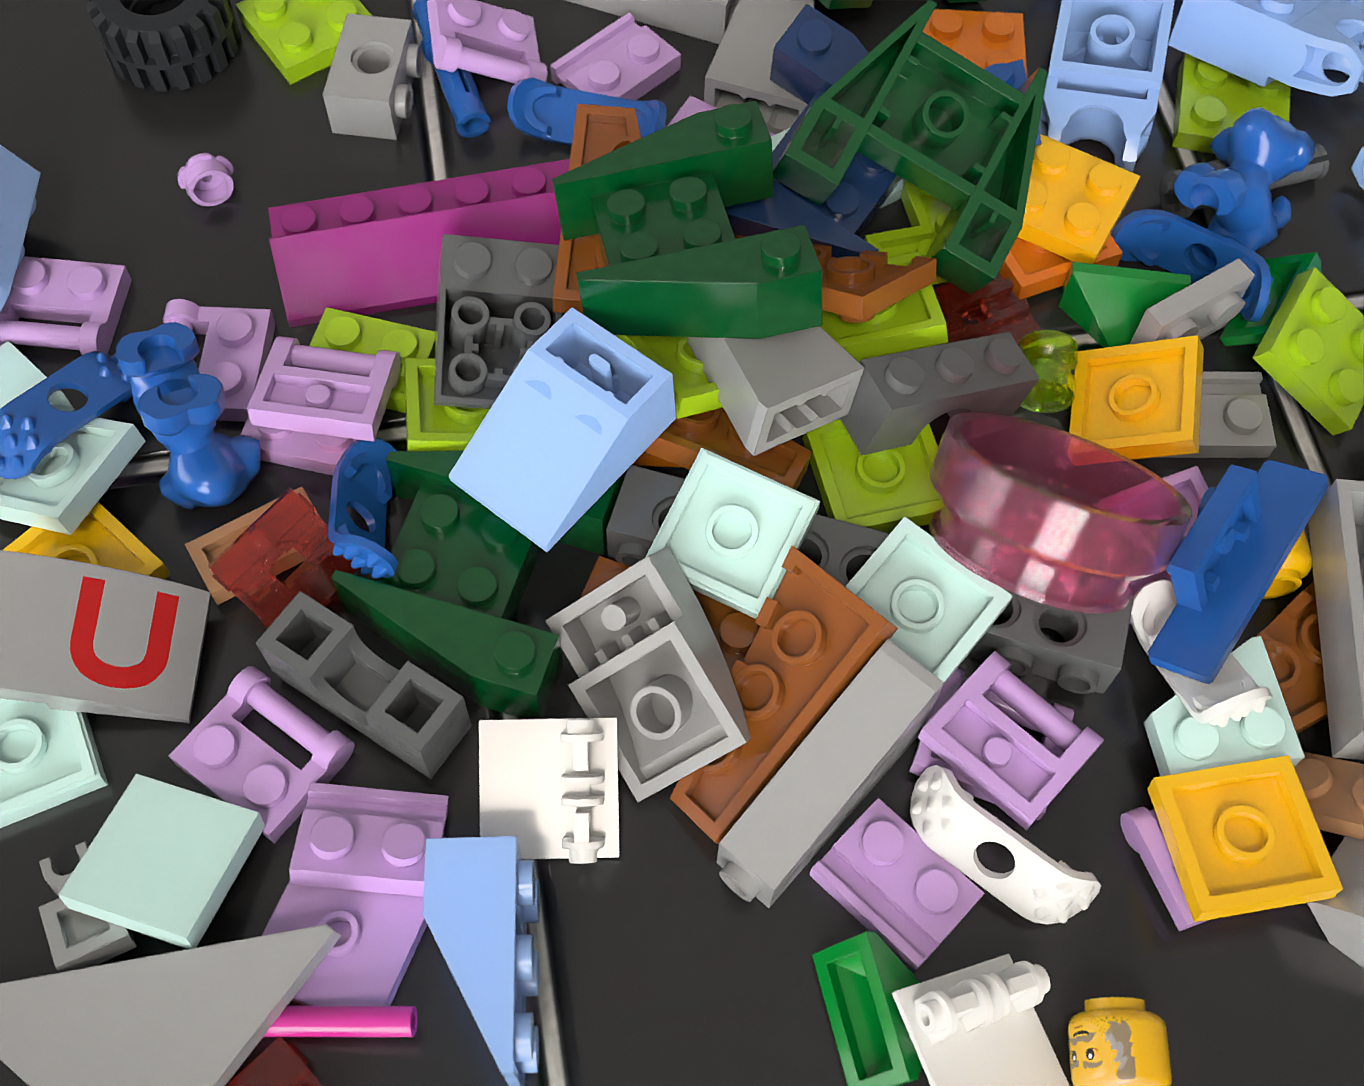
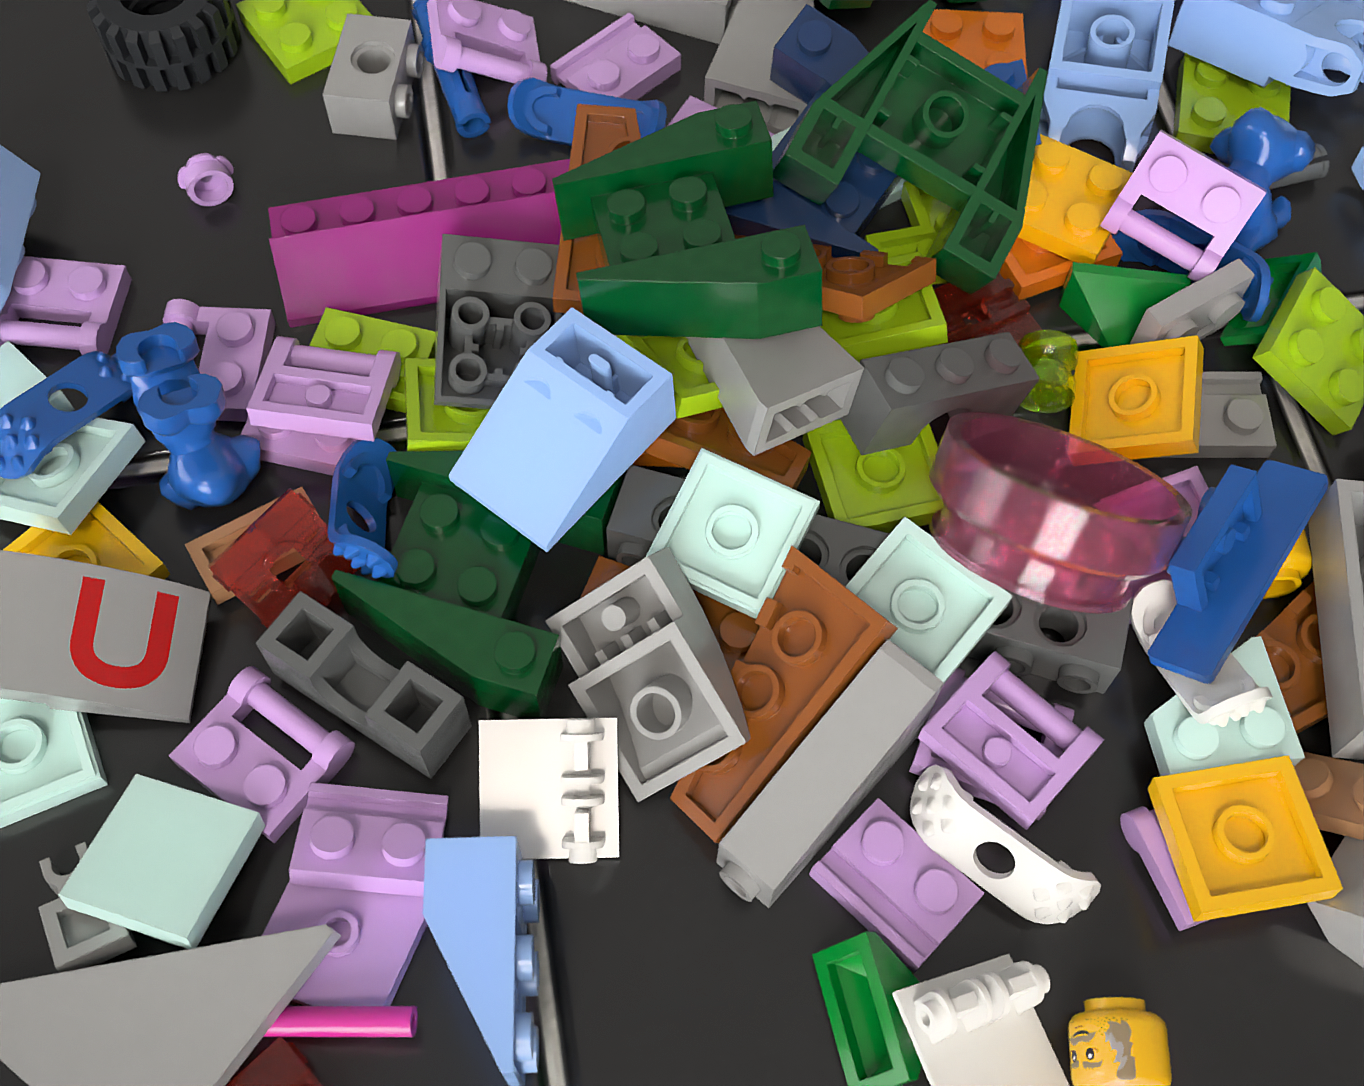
none -> lavender plate [1100,130,1267,282]

